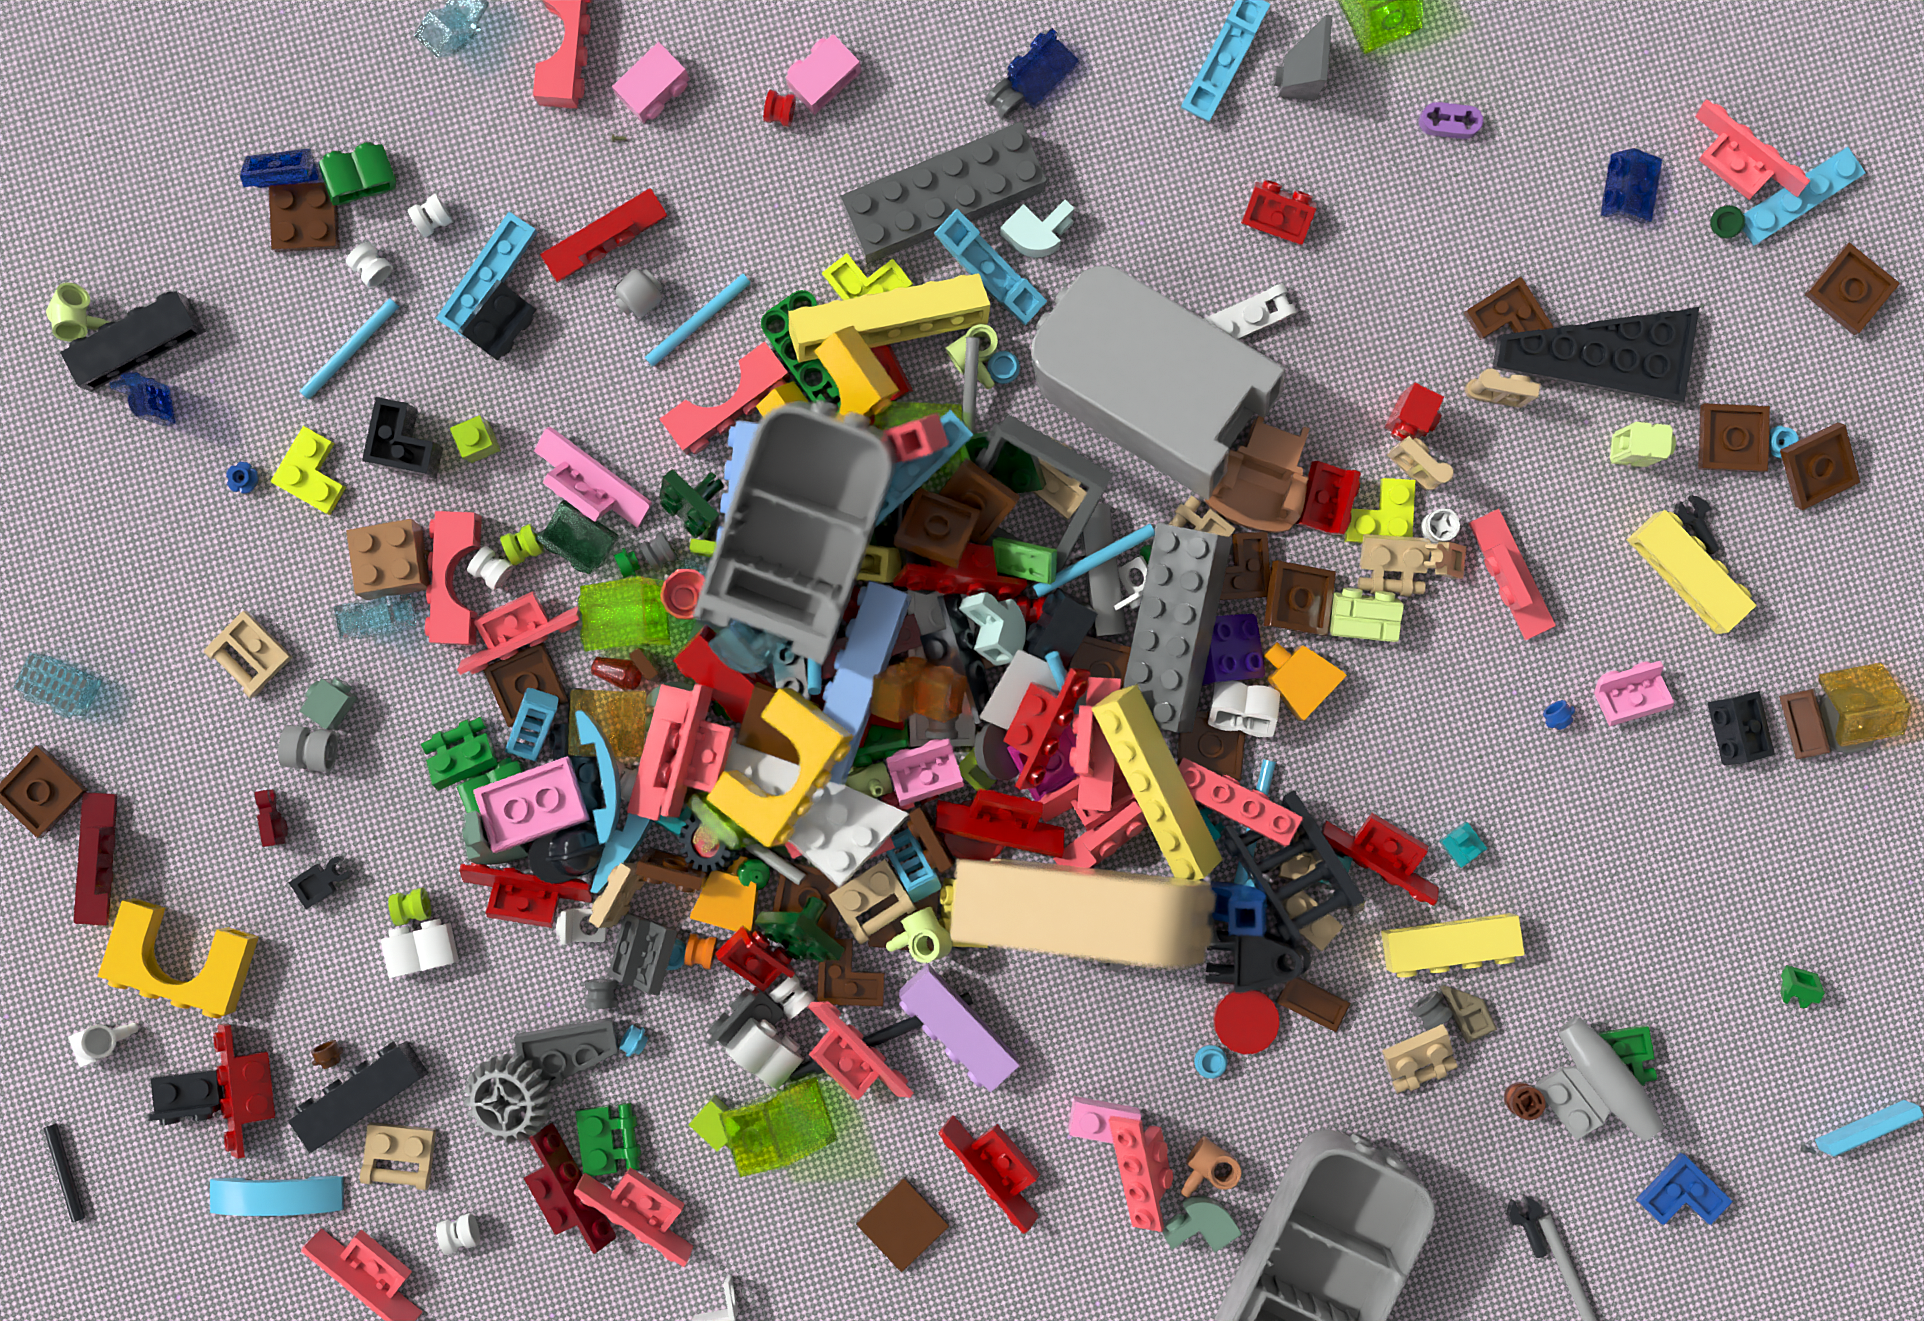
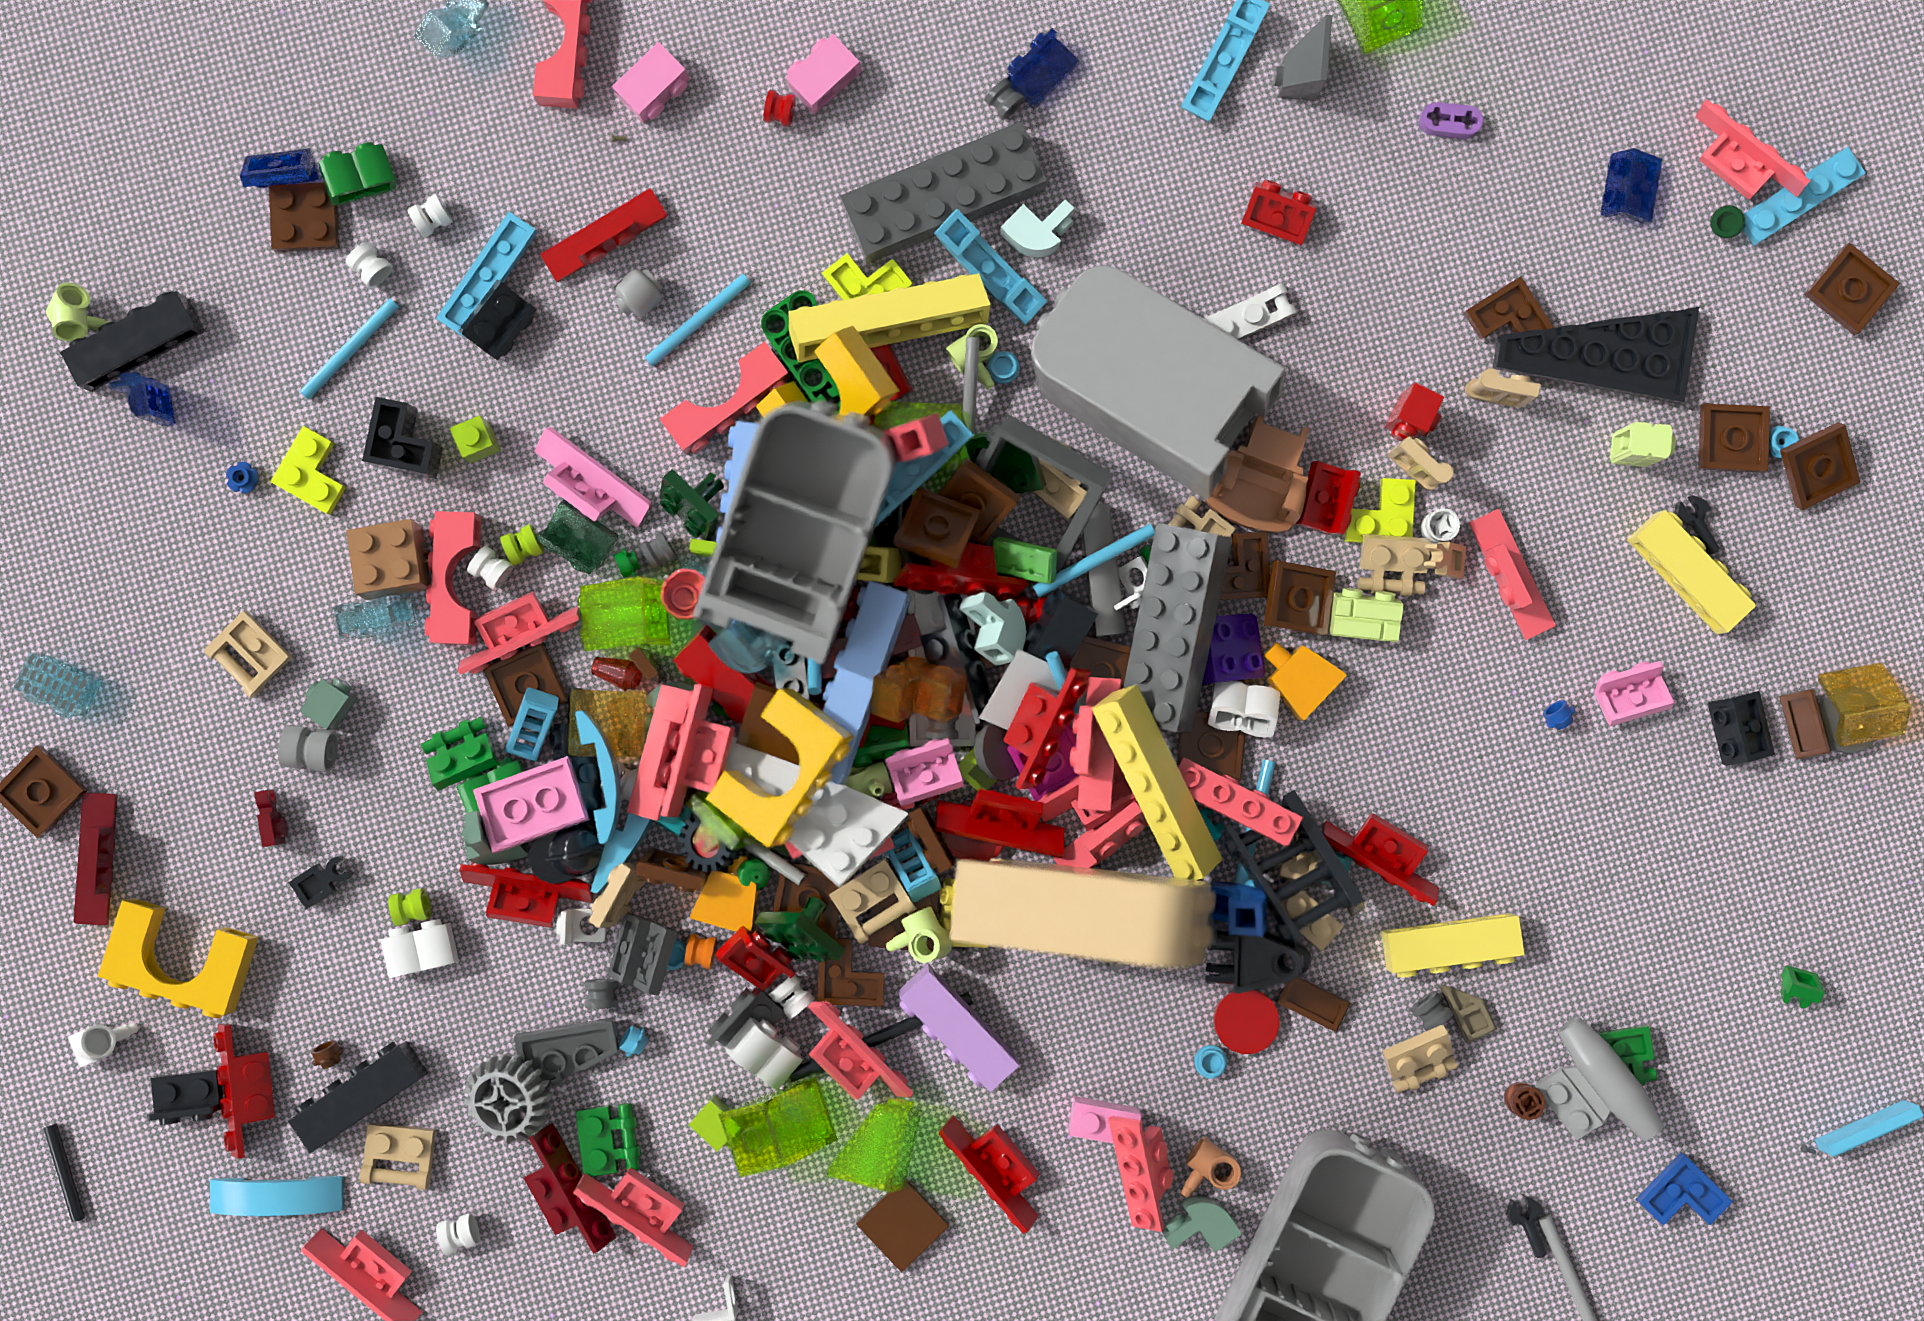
teal tile [1439,822,1487,868] -> none
none -> clear neon green slope [826,1097,922,1193]

